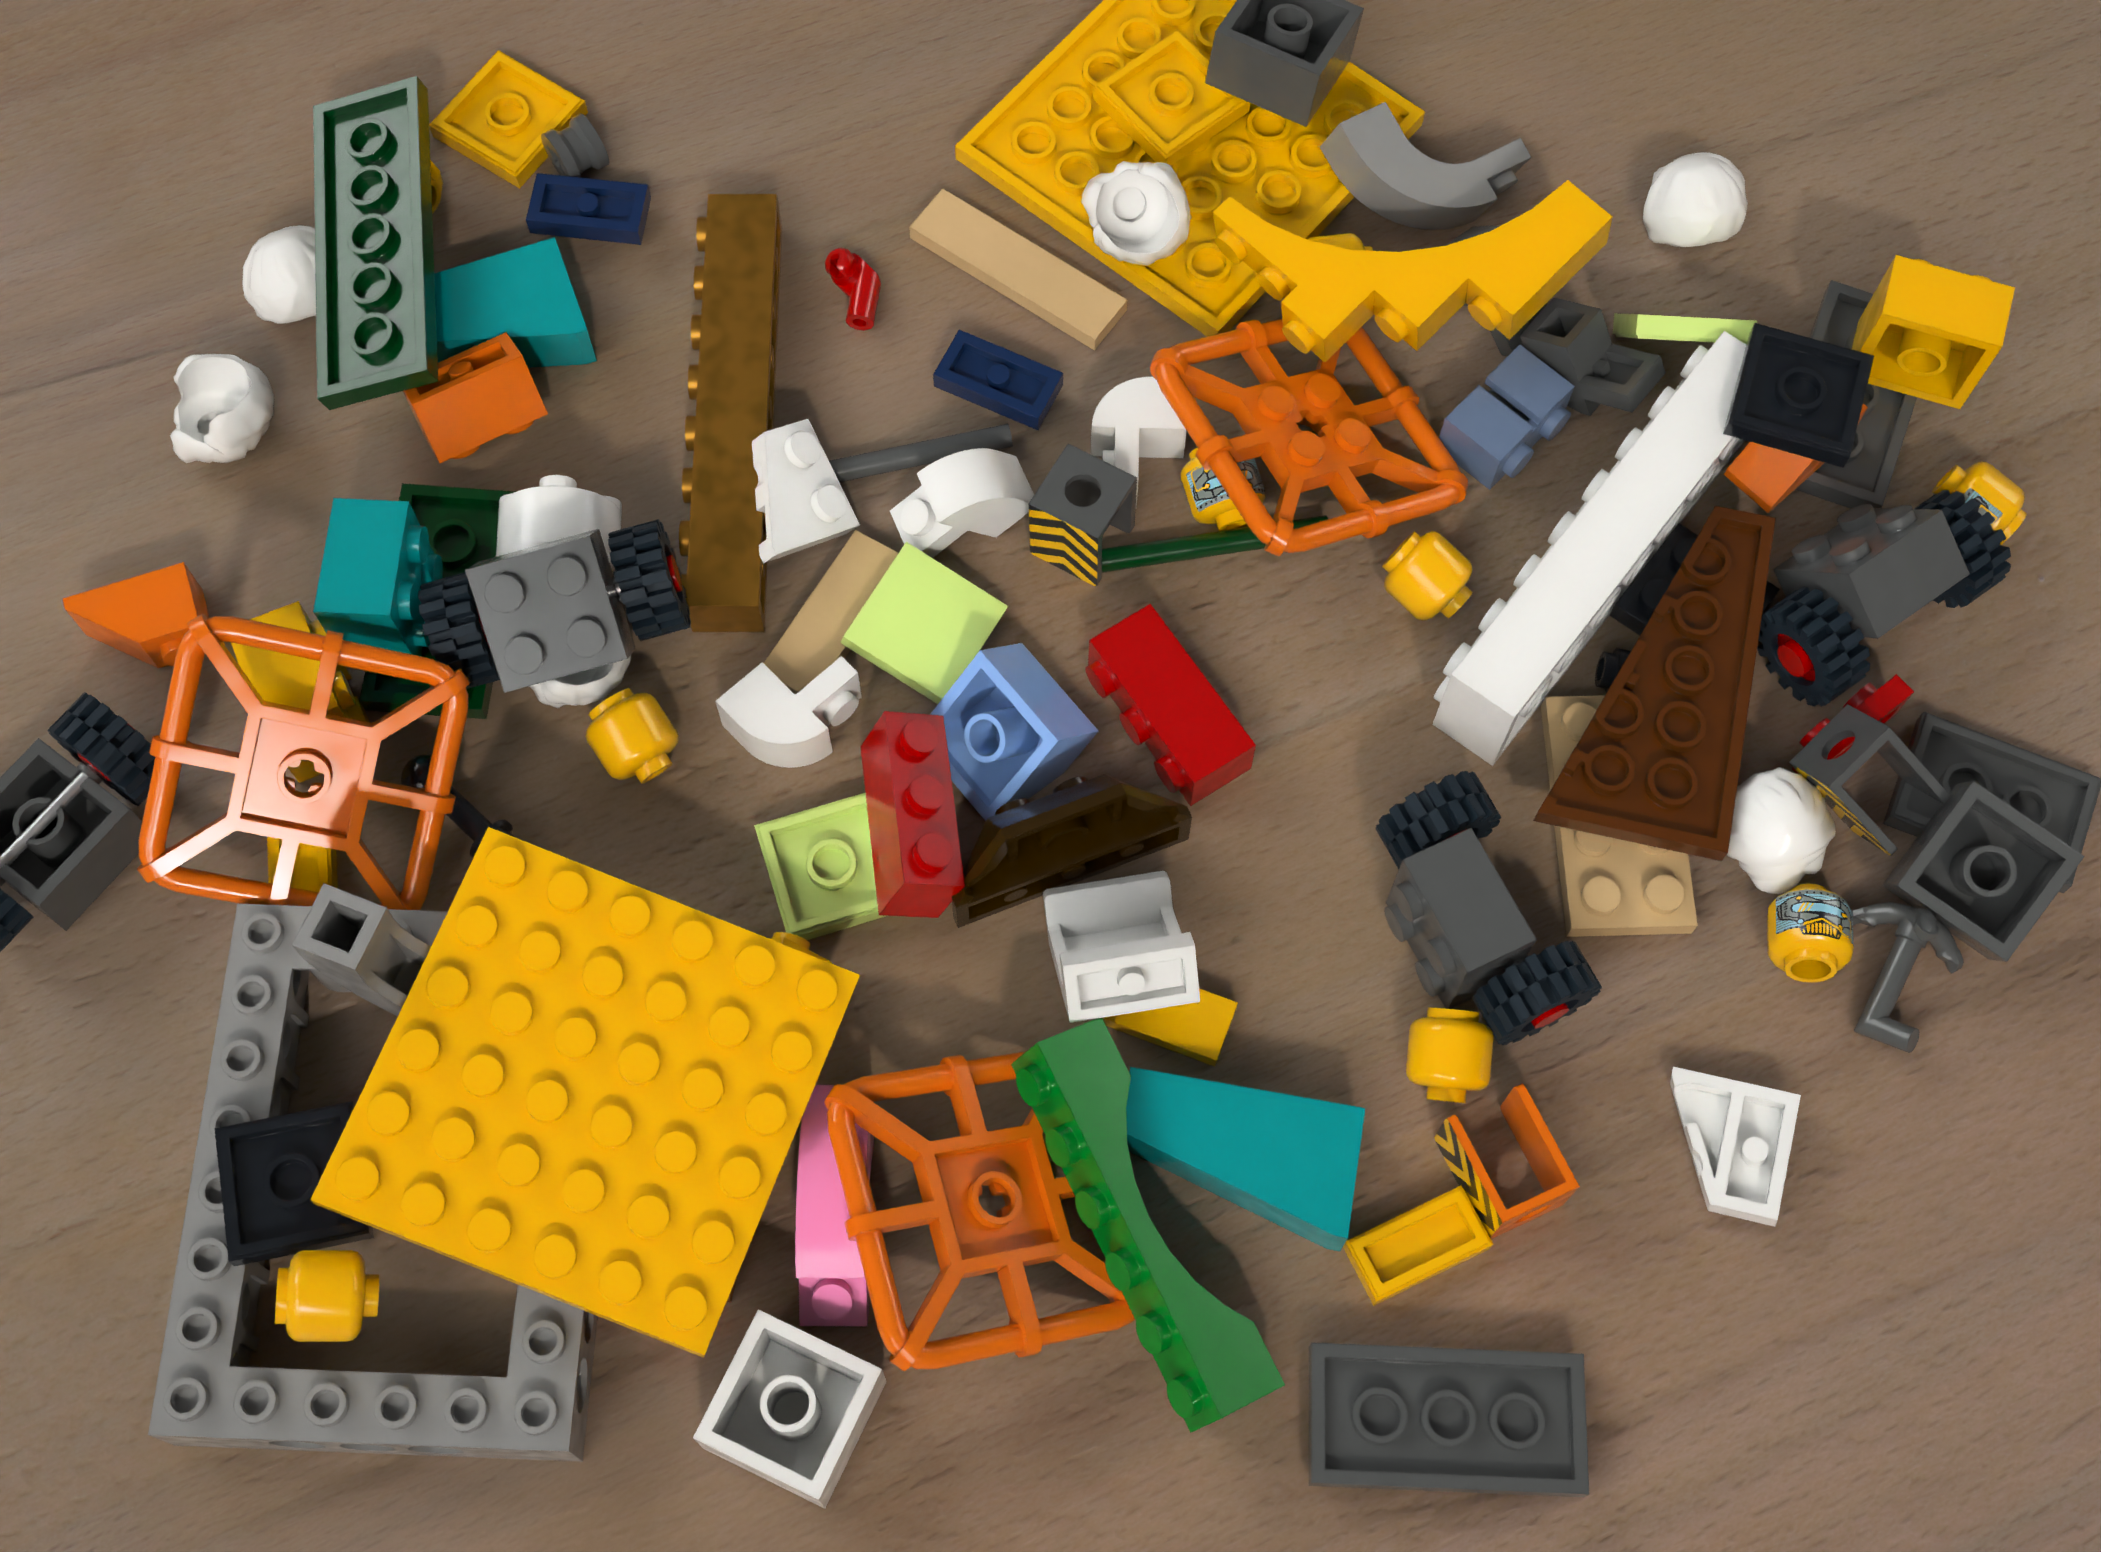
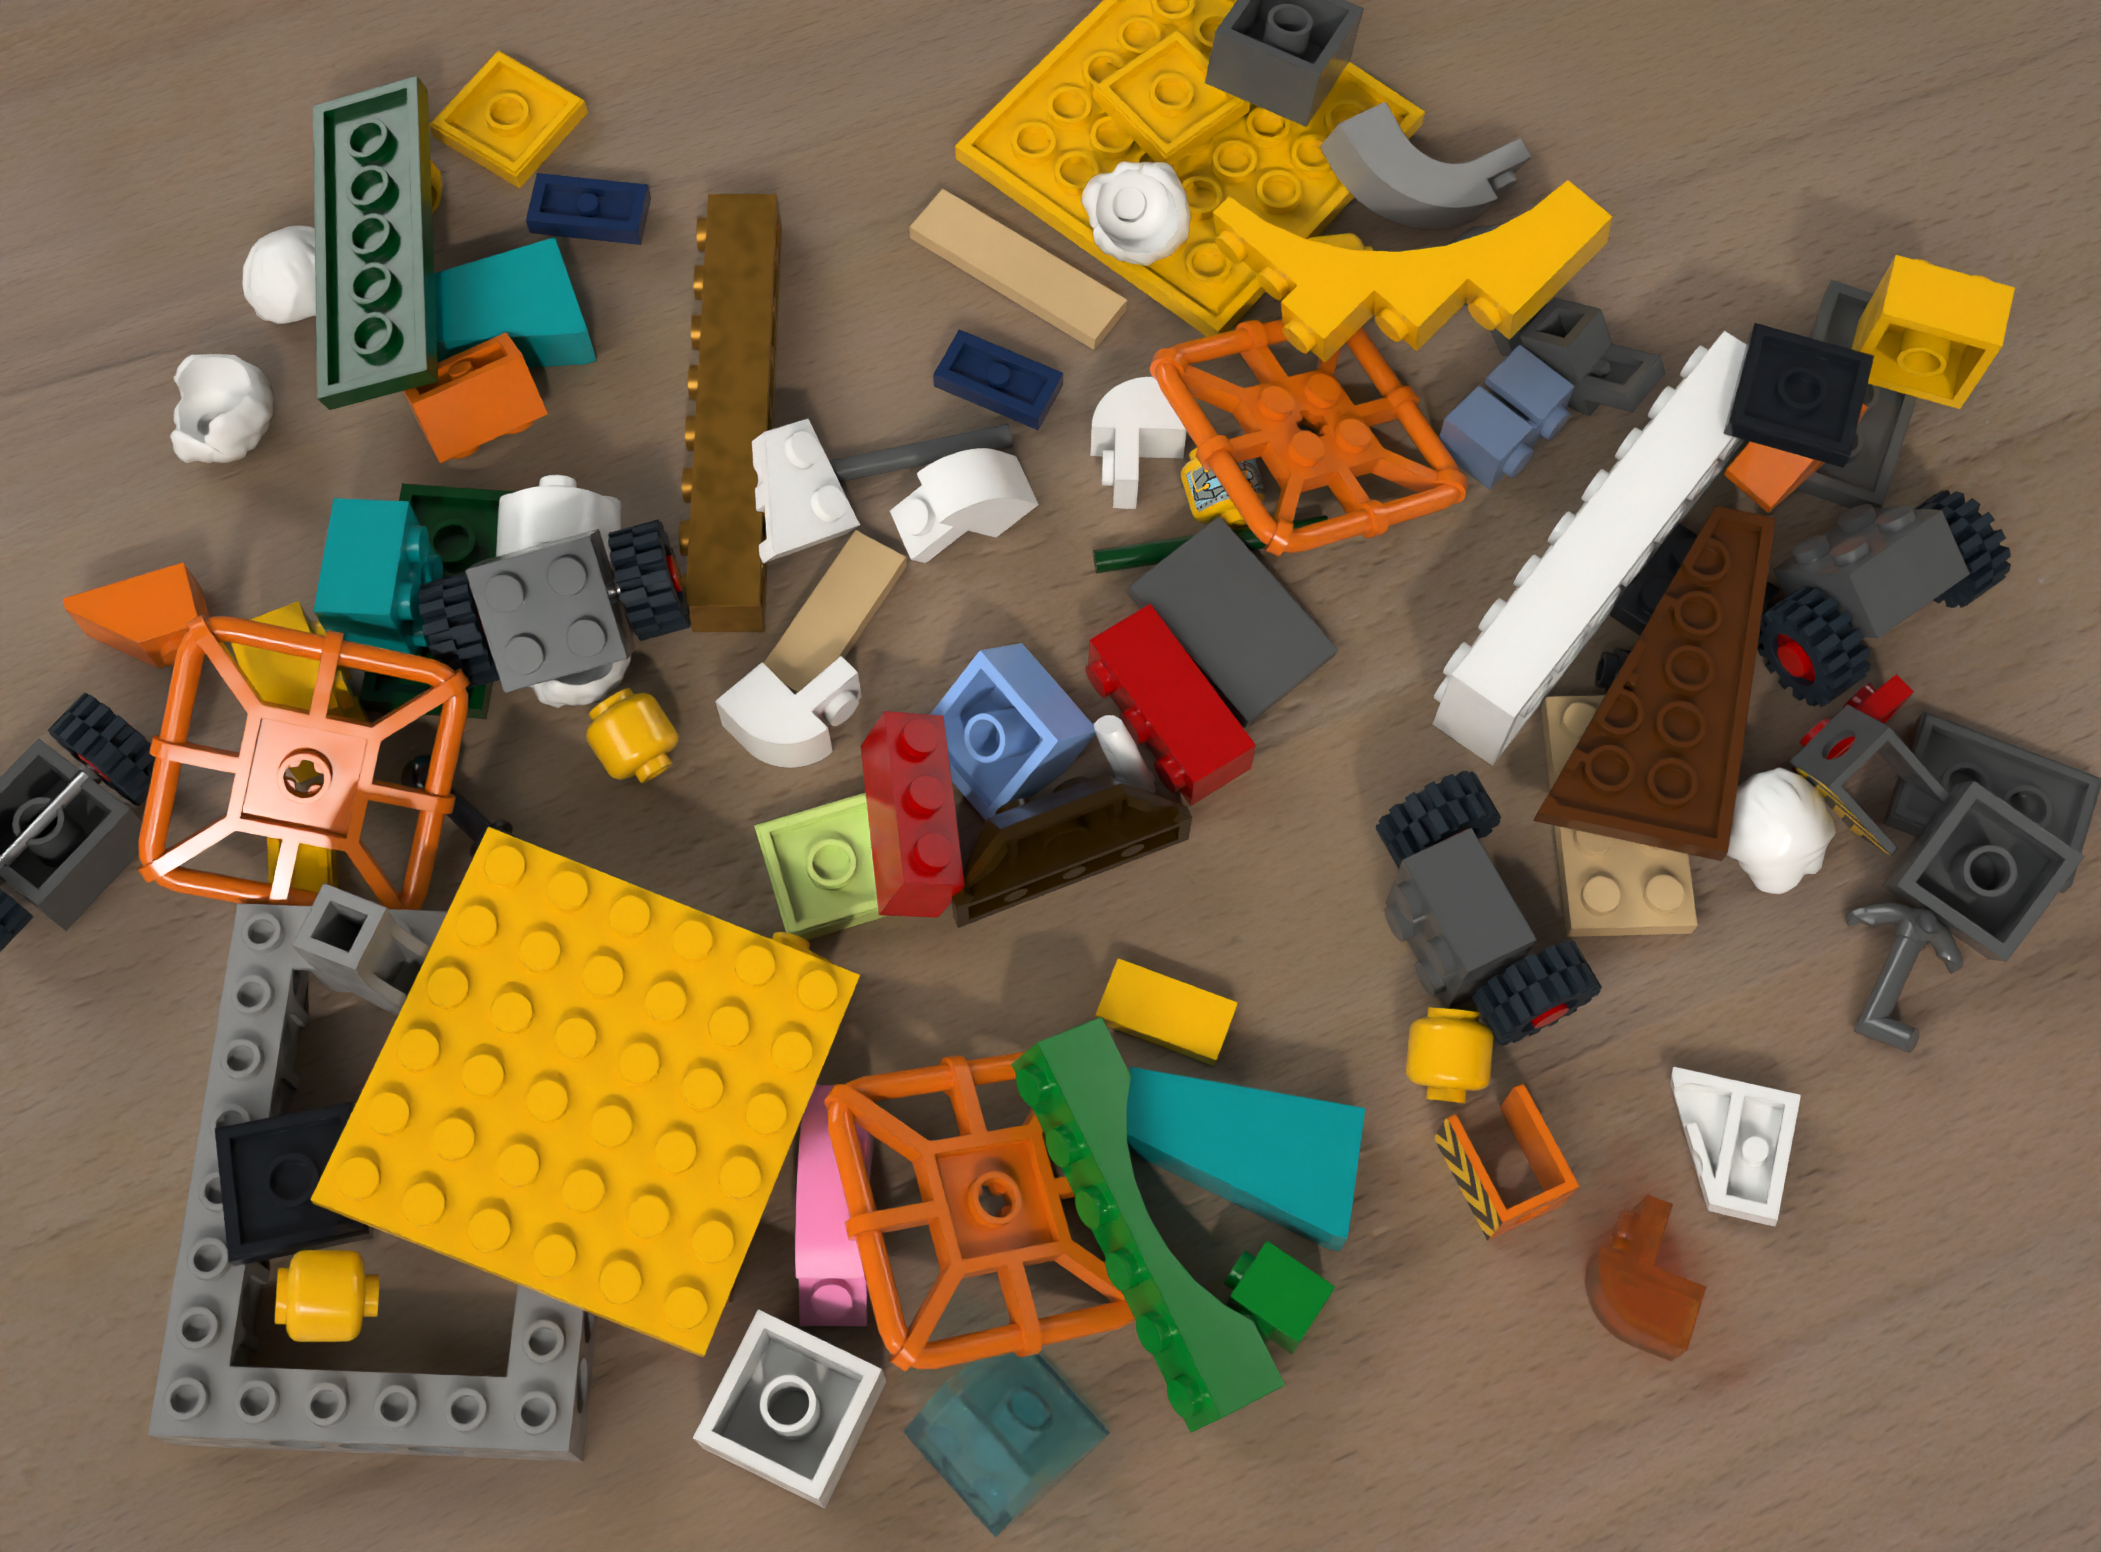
dark grey wheel [541,113,609,178] -> none
red arm [825,248,881,331] -> none
yellowish green tile [841,542,1008,704] -> none
dark grey piece [1028,443,1137,586] -> none
white panel [1043,871,1200,1023] -> none
dark grey plate [1309,1343,1589,1497] -> none
yellow tile [1343,1185,1494,1306] -> none
yellow head [1382,531,1473,621] -> none
yellowish green tile [1612,313,1757,344] -> none
white hair [1643,152,1748,247] -> none
yellow head [1767,883,1854,983] -> none
yellow head [1932,462,2027,545] -> none
none -> clear light blue slope [903,1352,1110,1538]
none -> white piece [1094,715,1156,793]
none -> dark grey tile [1127,516,1338,728]
none -> green brick [1224,1241,1335,1354]
none -> clear orange brick [1585,1194,1706,1361]

